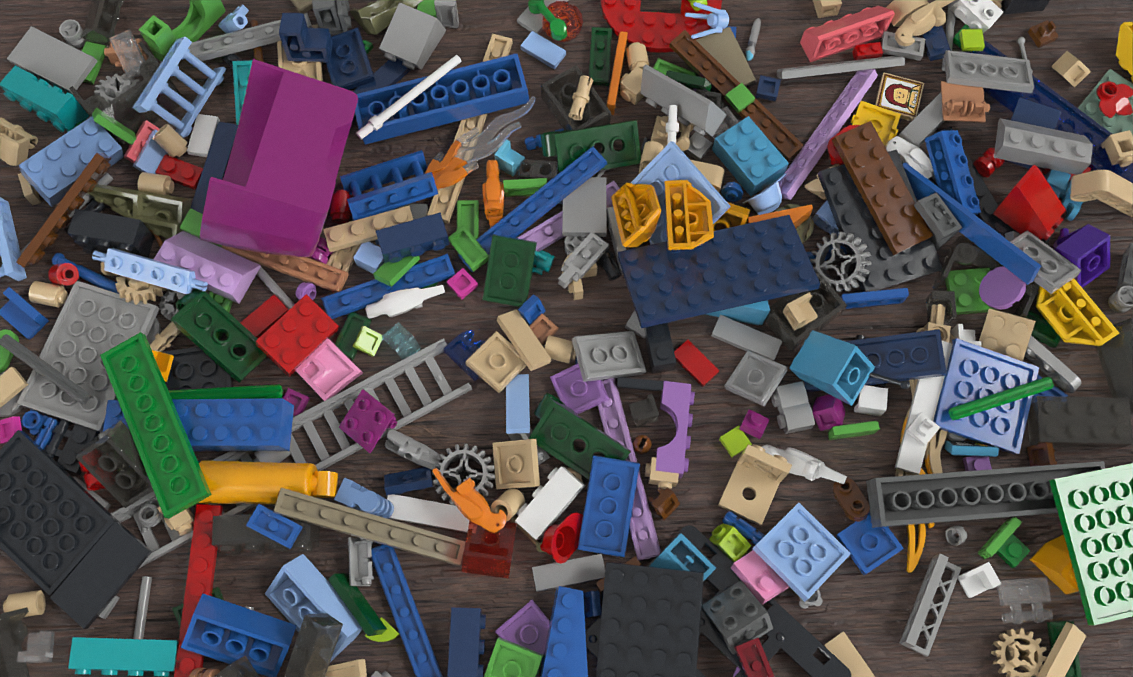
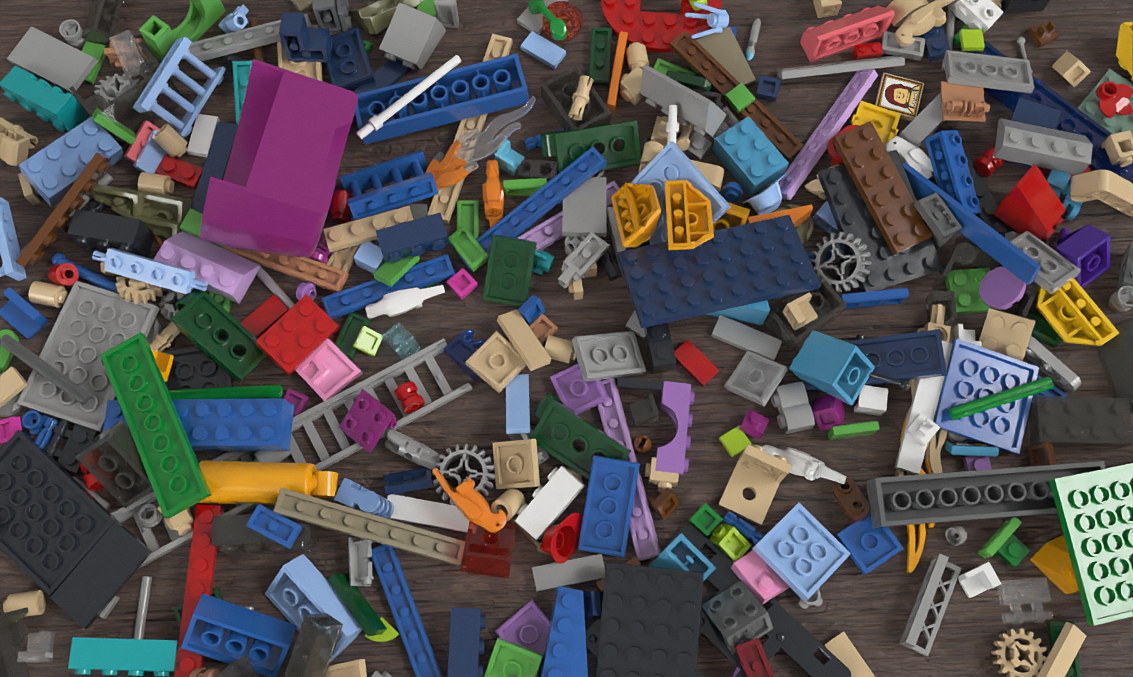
none -> red wheel [394,382,425,413]
none -> green plate [689,503,723,537]

